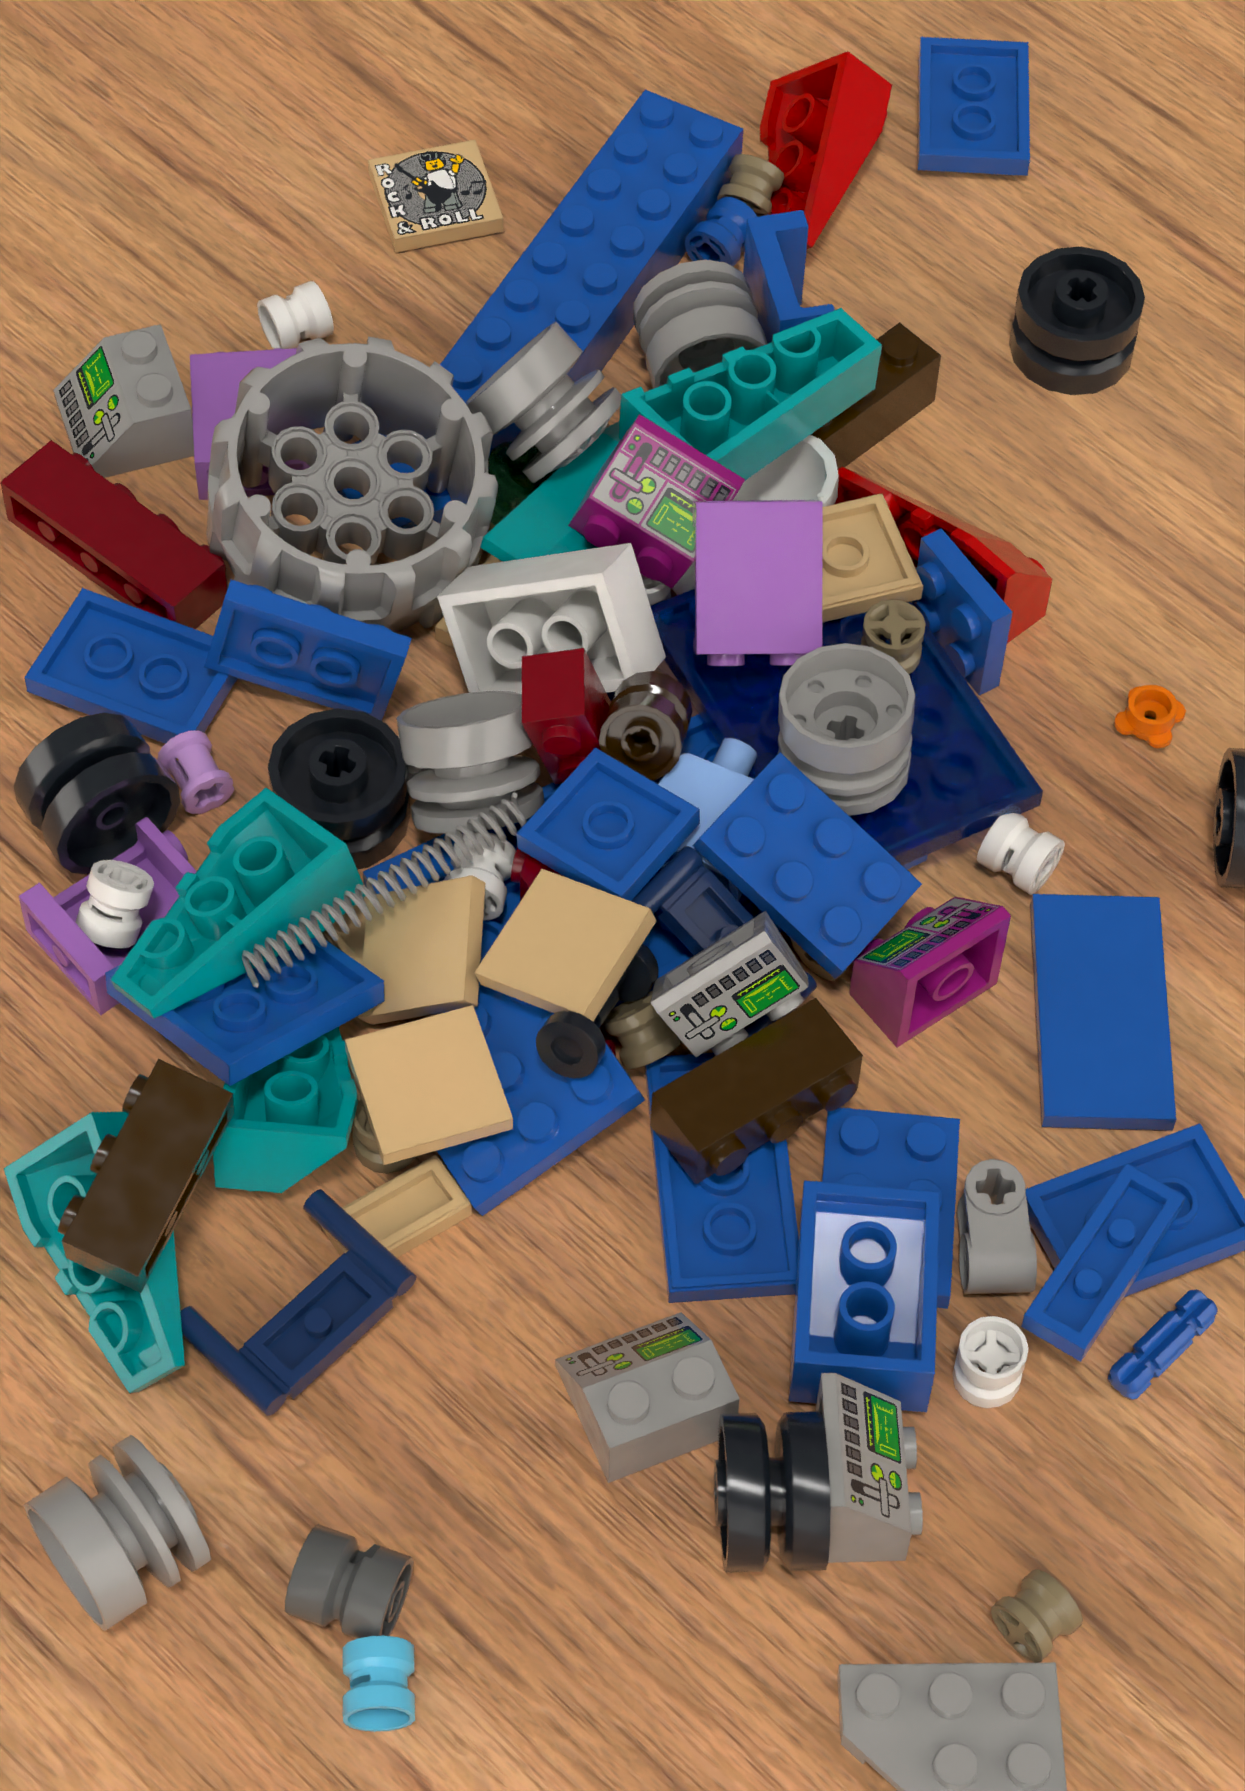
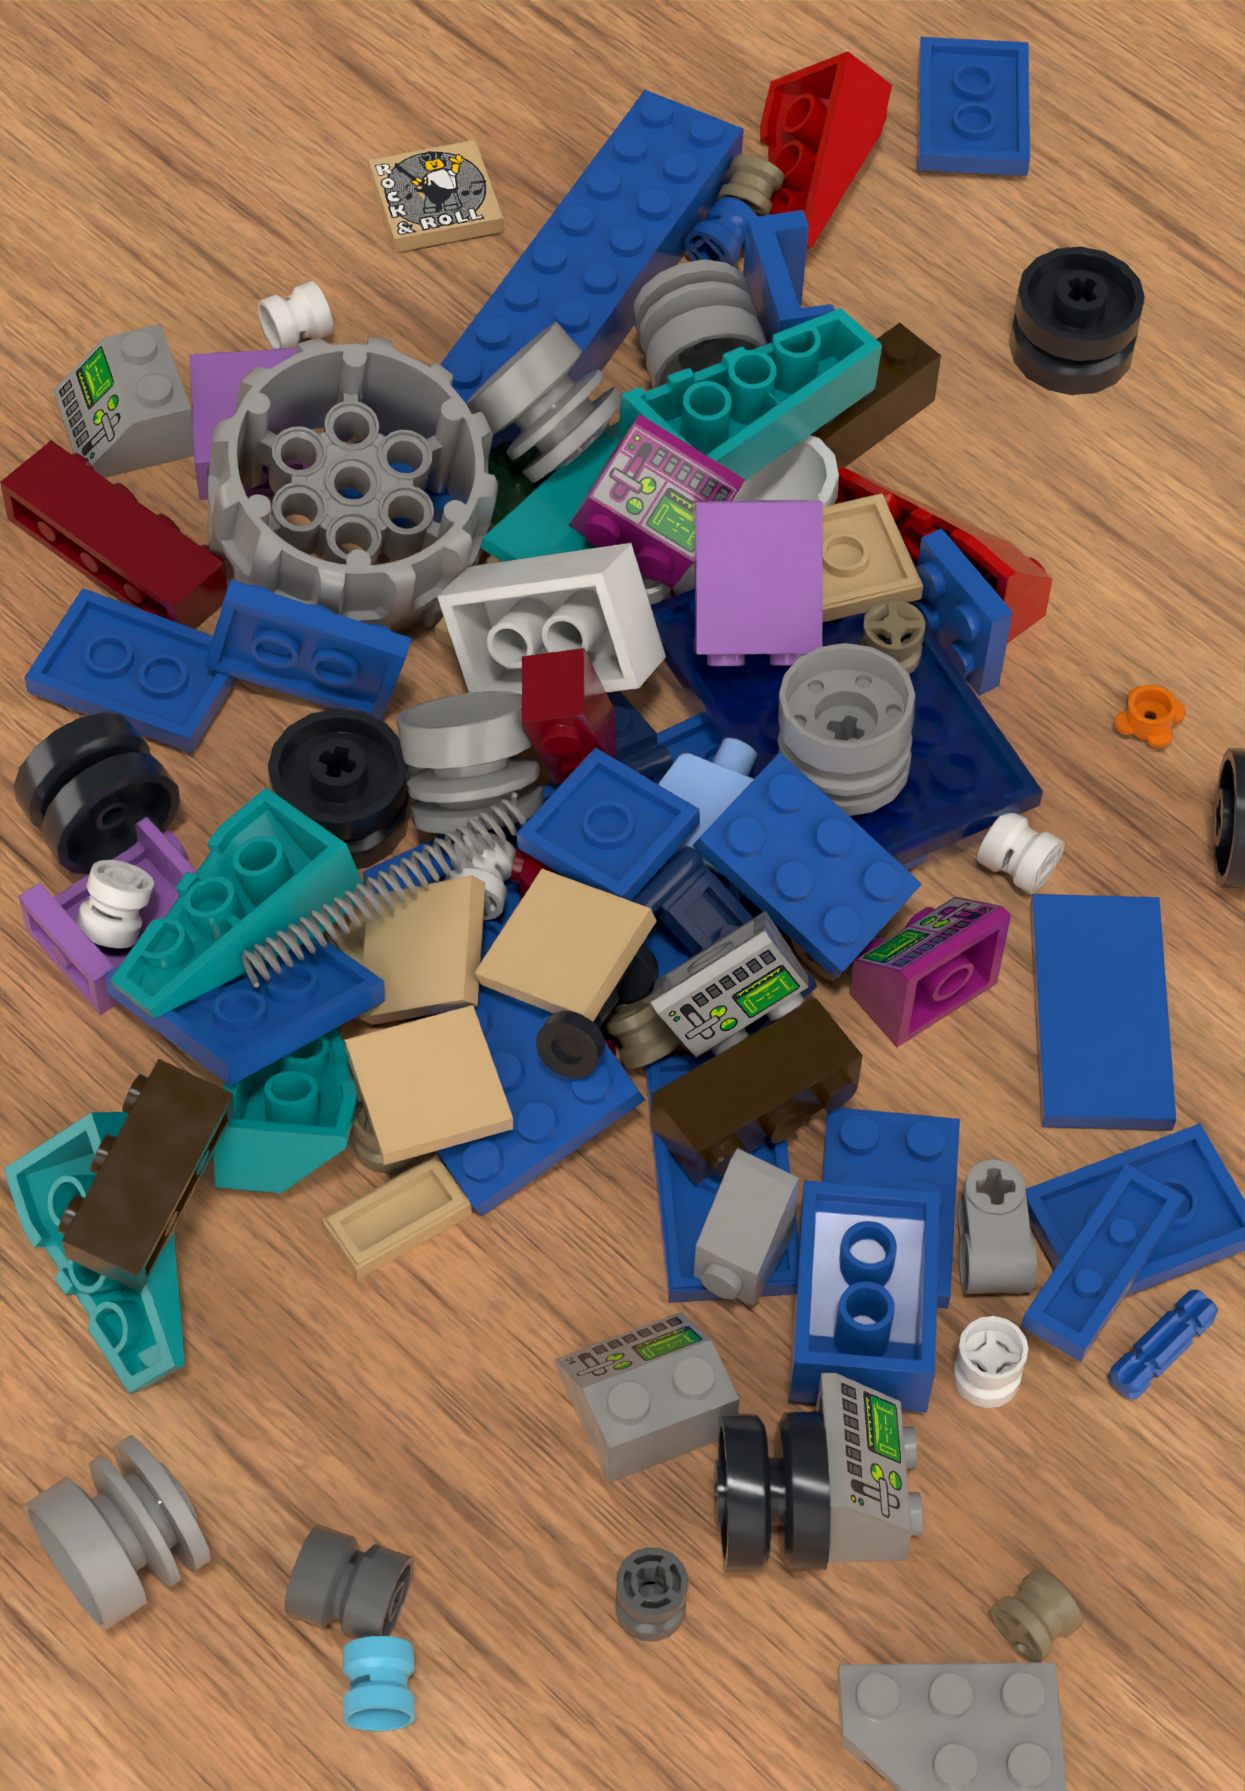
lavender bush [157,731,234,814] -> none
dark blue plate [180,1189,417,1416] -> none
dark brown wheel [599,671,693,780] -> none
none -> dark grey wheel [615,1547,688,1642]
none -> light grey slope [693,1148,799,1306]

